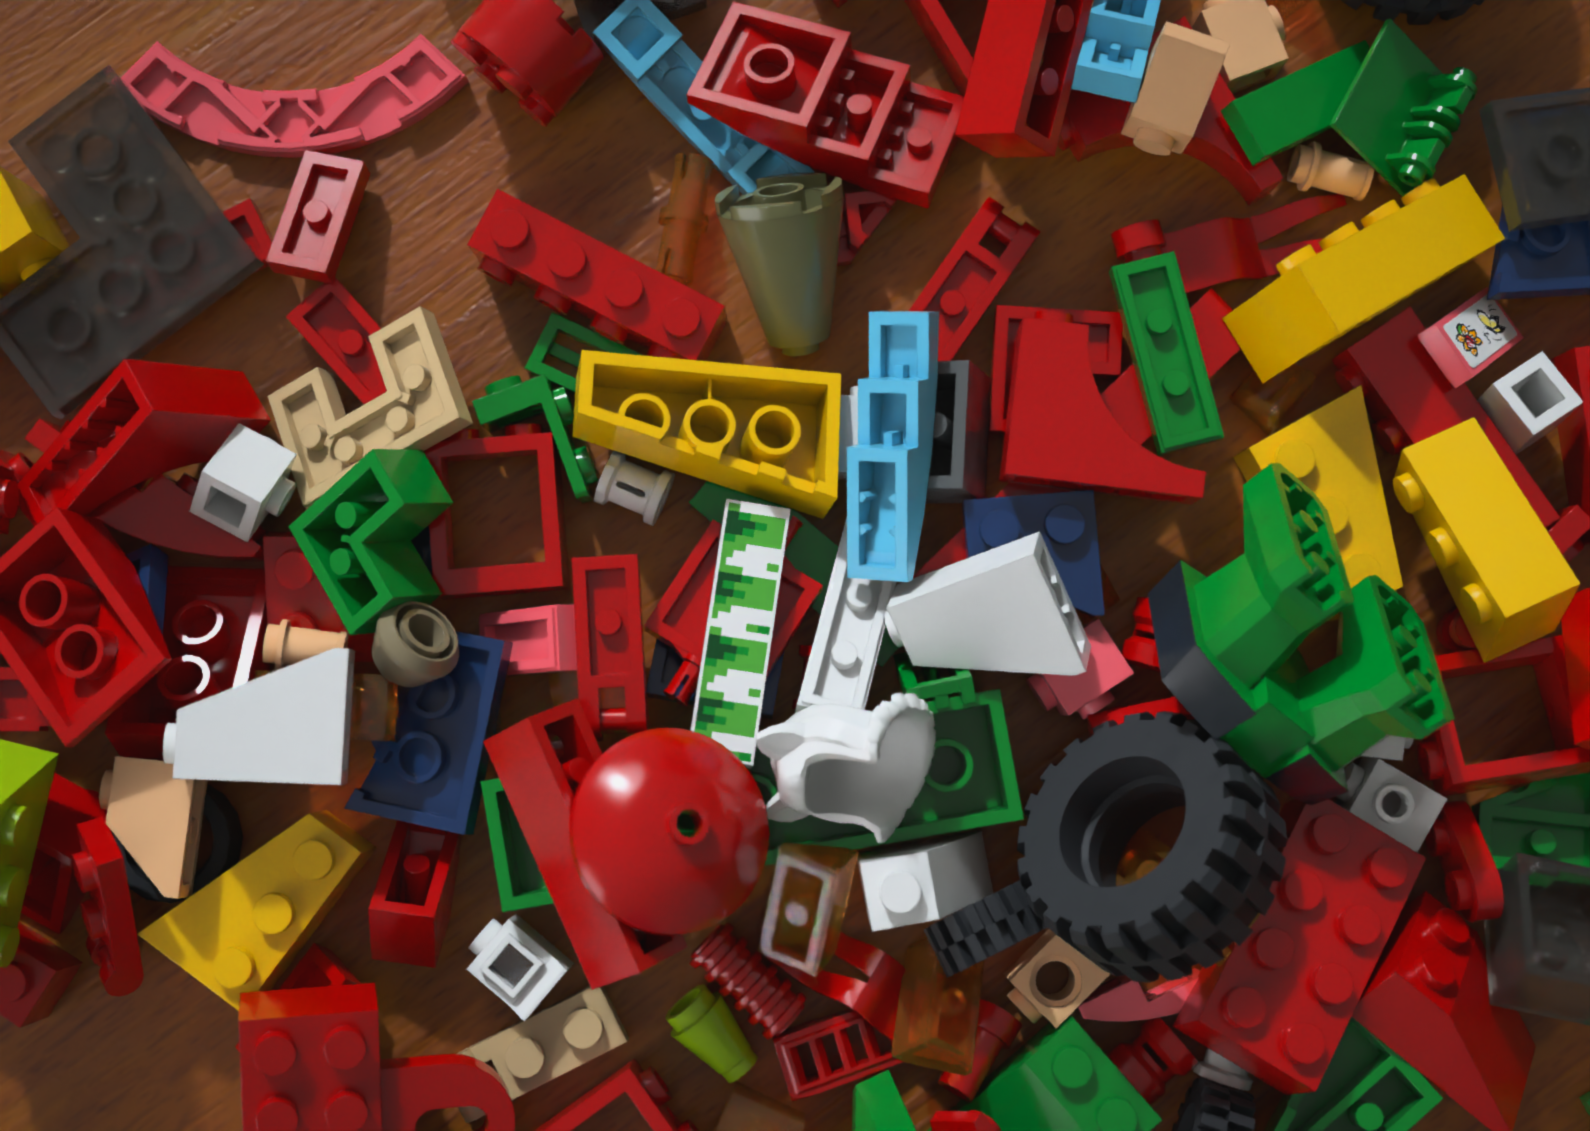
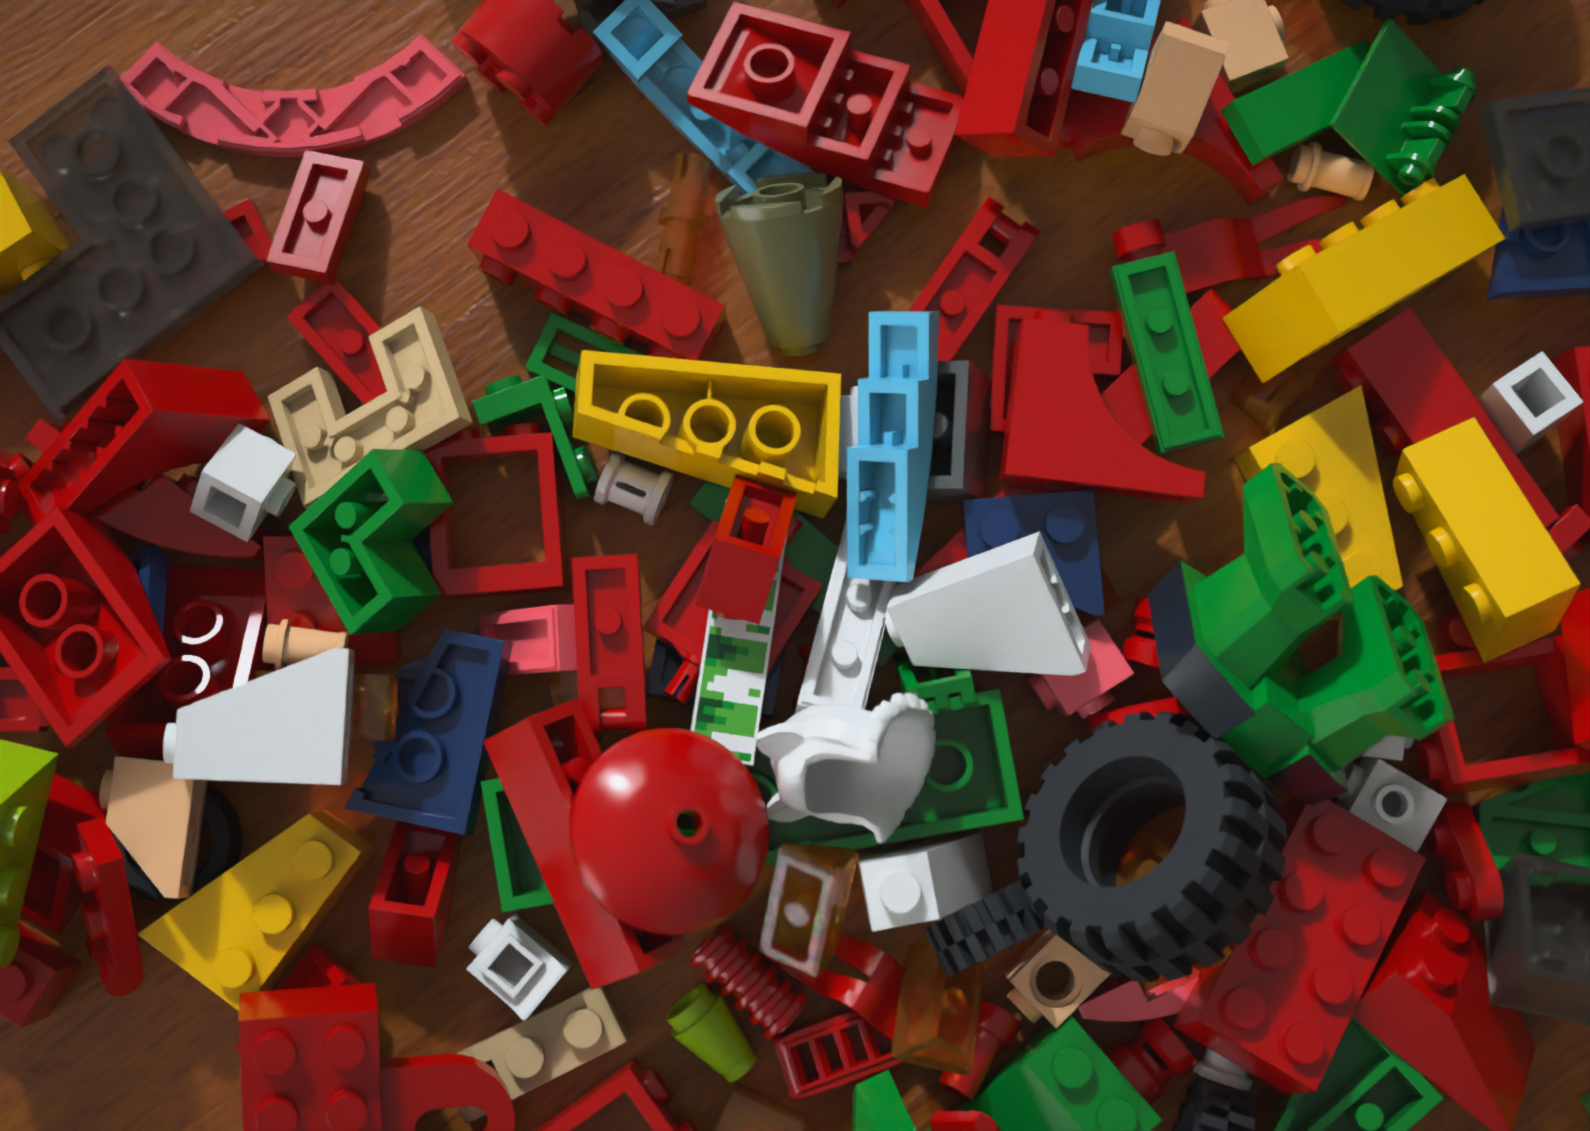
dark tan cone [372,601,460,687] -> none
tile [1418,287,1524,388] -> none
none -> red slope [695,475,798,624]

